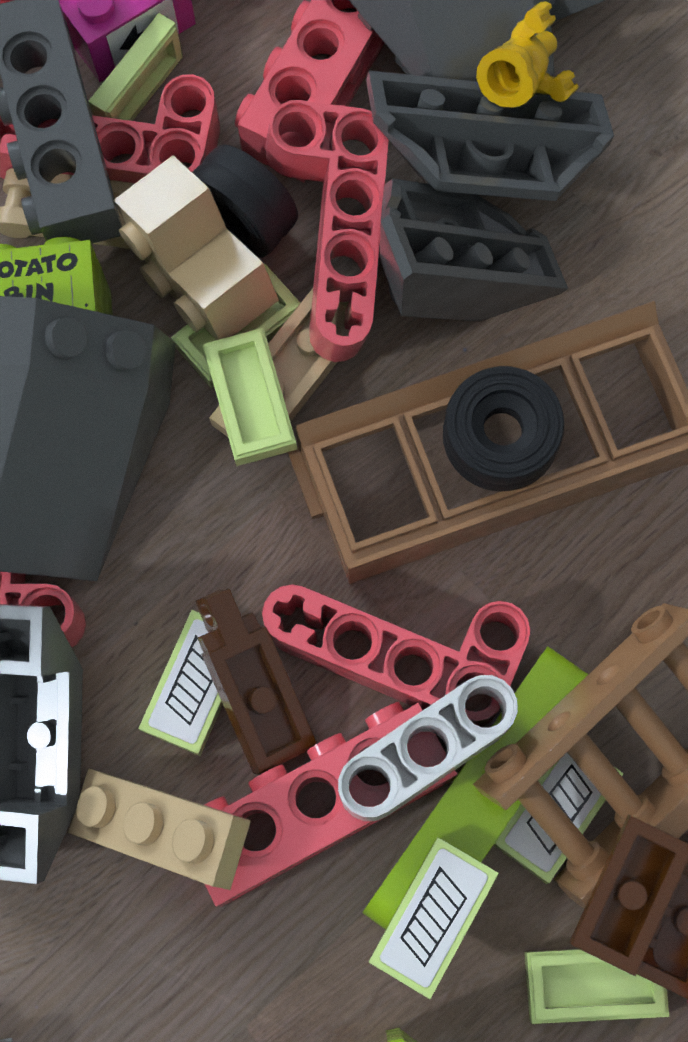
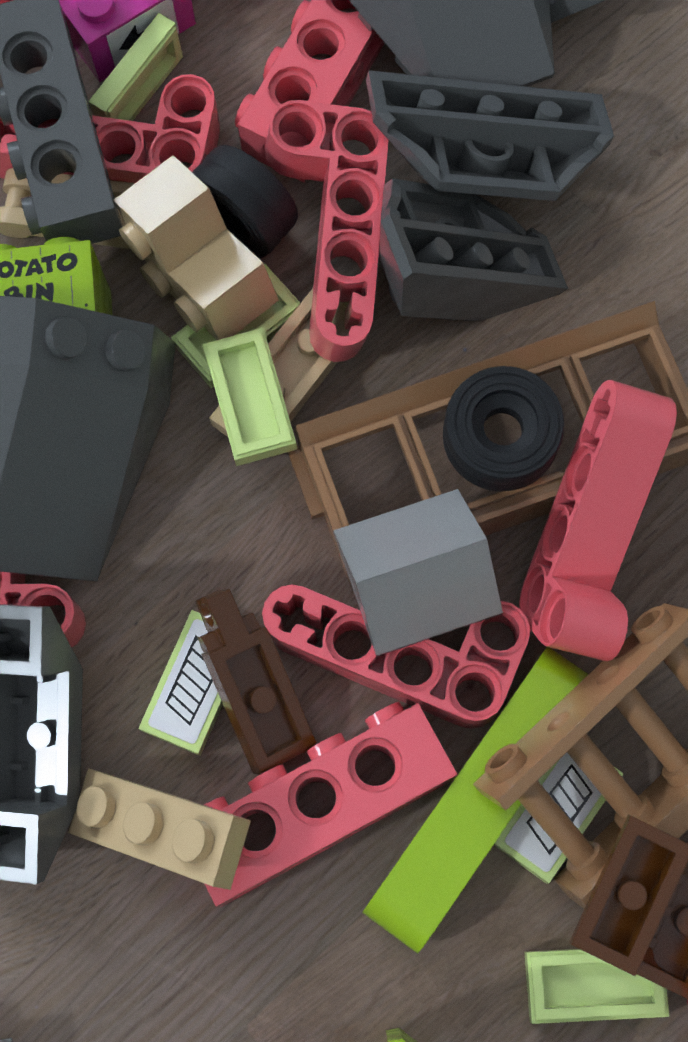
white beam [338,675,518,821] -> none
white tile [368,838,499,999] -> none
yellow piece [476,1,579,108] -> none
none -> light grey slope [333,489,503,657]
none -> coral beam [519,380,677,662]

